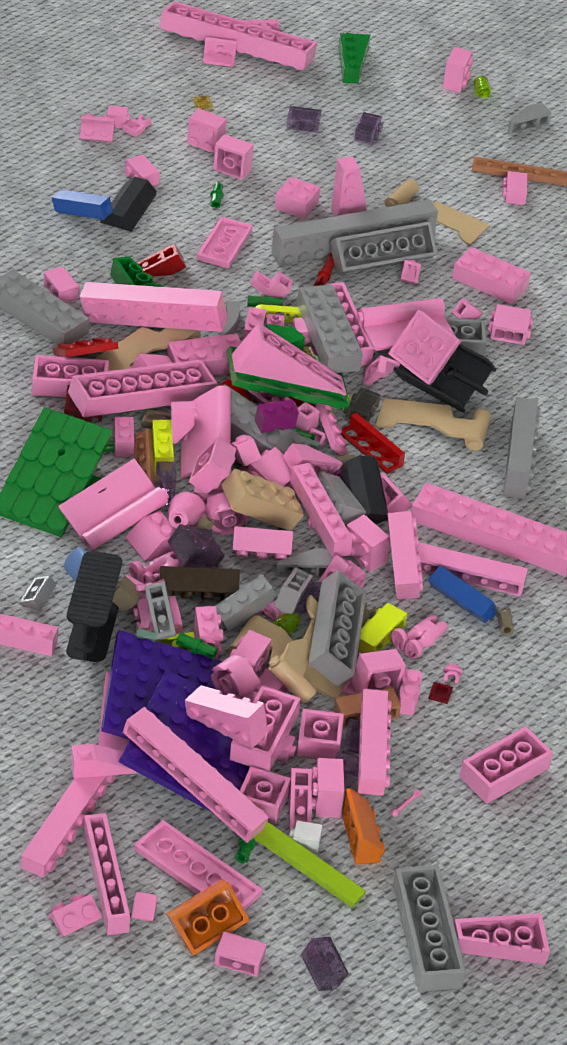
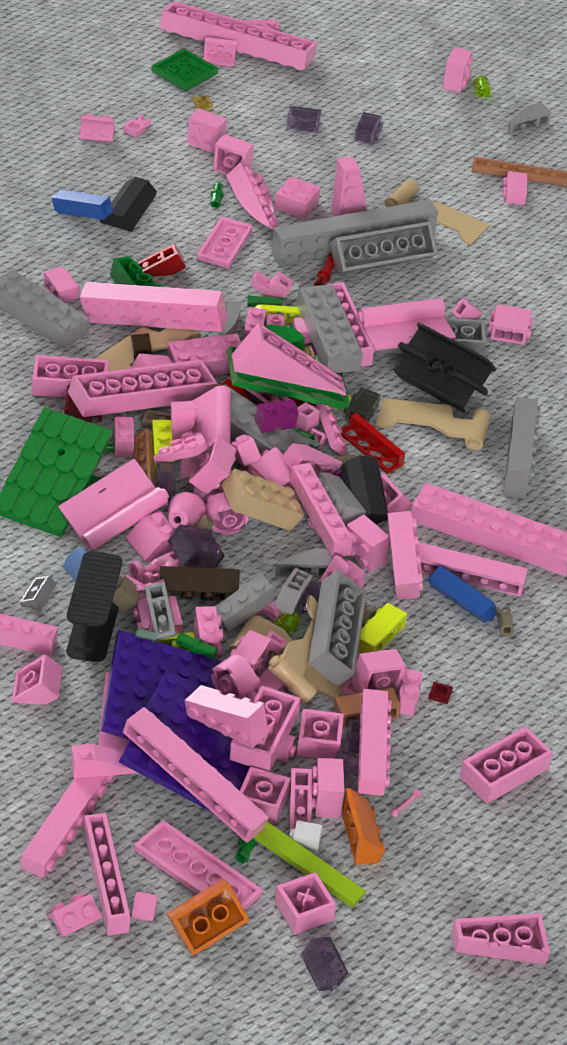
red plate [53,337,119,357] -> none
bright pink brick [107,106,131,128] -> none
bright pink brick [124,154,160,186] -> none
bright pink brick [214,932,267,977] -> none
bright pink brick [232,526,293,560] -> none
green wedge [338,33,371,84] -> none
bright pink panel [363,355,400,386] -> none
bright pink plate [388,309,461,385] -> none
bright pink piece [391,615,448,659] -> none
light grey brick [393,865,466,992] -> none
bright pink bracket [400,260,421,284] -> none
bright pink plate [443,664,463,685] -> none
bright pink brick [452,247,531,304] -> none
none -> bright pink slope [12,654,63,705]
none -> dark brown brick [131,333,152,361]
none -> green plate [151,48,218,91]
none -> bright pink plate [153,431,208,464]
none -> bright pink wedge [226,162,279,231]
none -> bright pink plate [266,630,288,654]
none -> bright pink brick [275,872,336,935]

